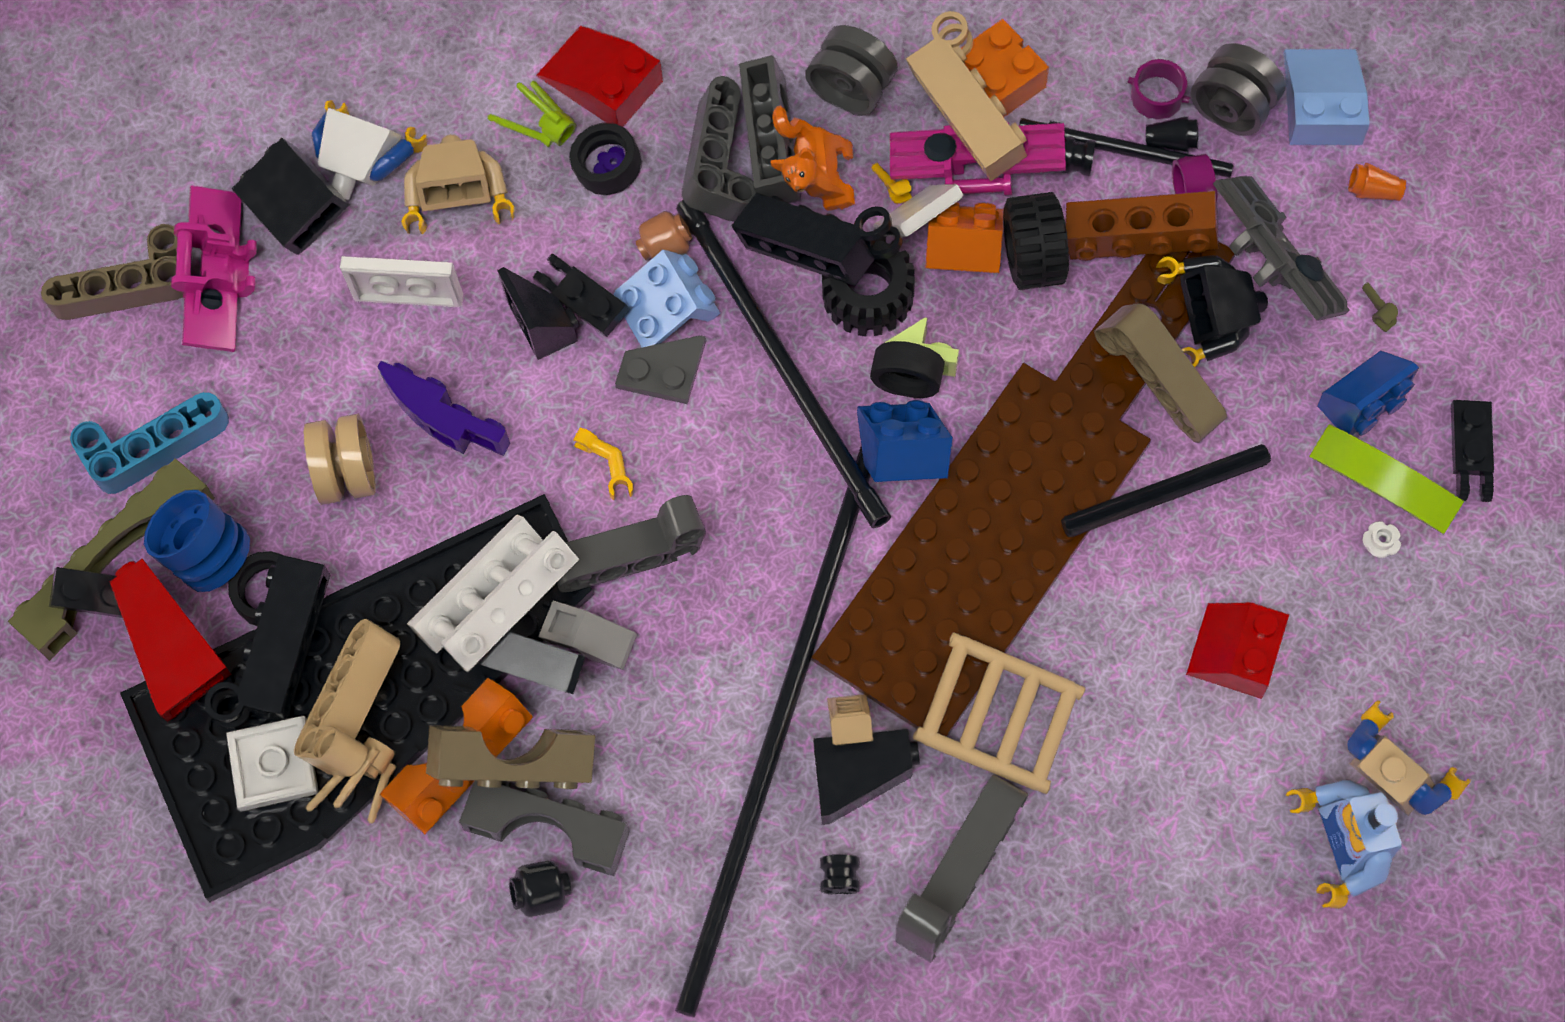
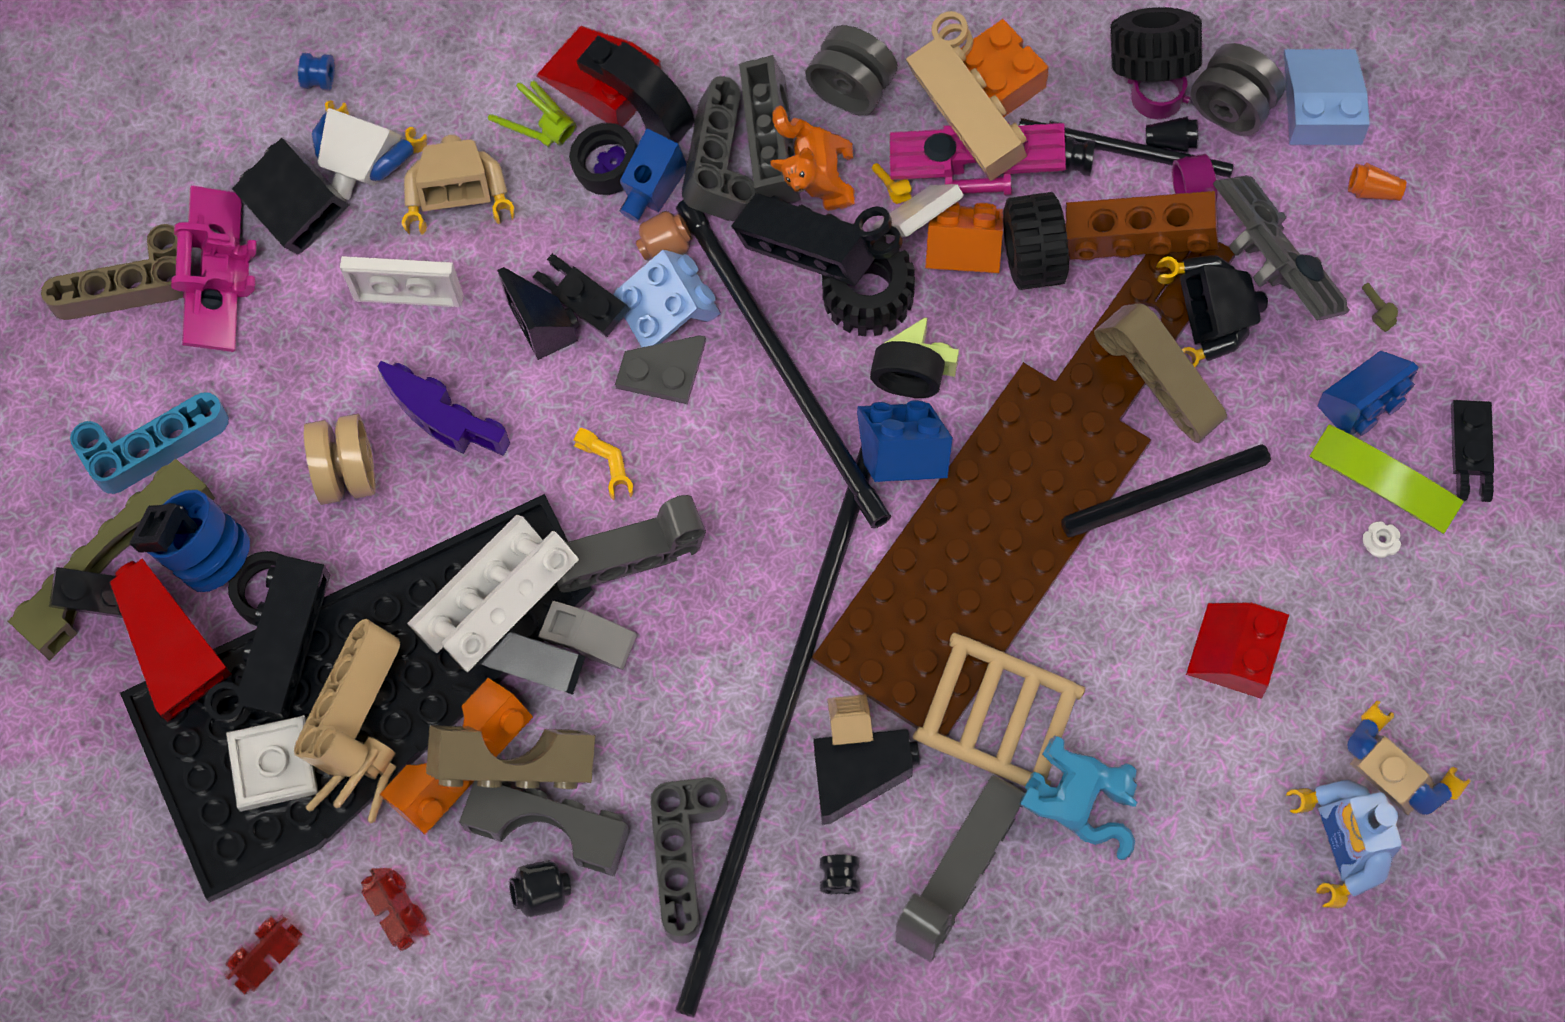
none -> black bracket [129,503,198,553]
none -> clear red hinge [224,914,303,995]
none -> blue wheel [298,53,335,90]
none -> clear red hinge [361,868,430,951]
none -> black arch [577,35,695,143]
none -> blue torso [619,128,687,222]
none -> dark grey beam [650,777,728,944]
none -> dark azure animal [1019,735,1138,860]
none -> black tyre [1110,7,1202,82]

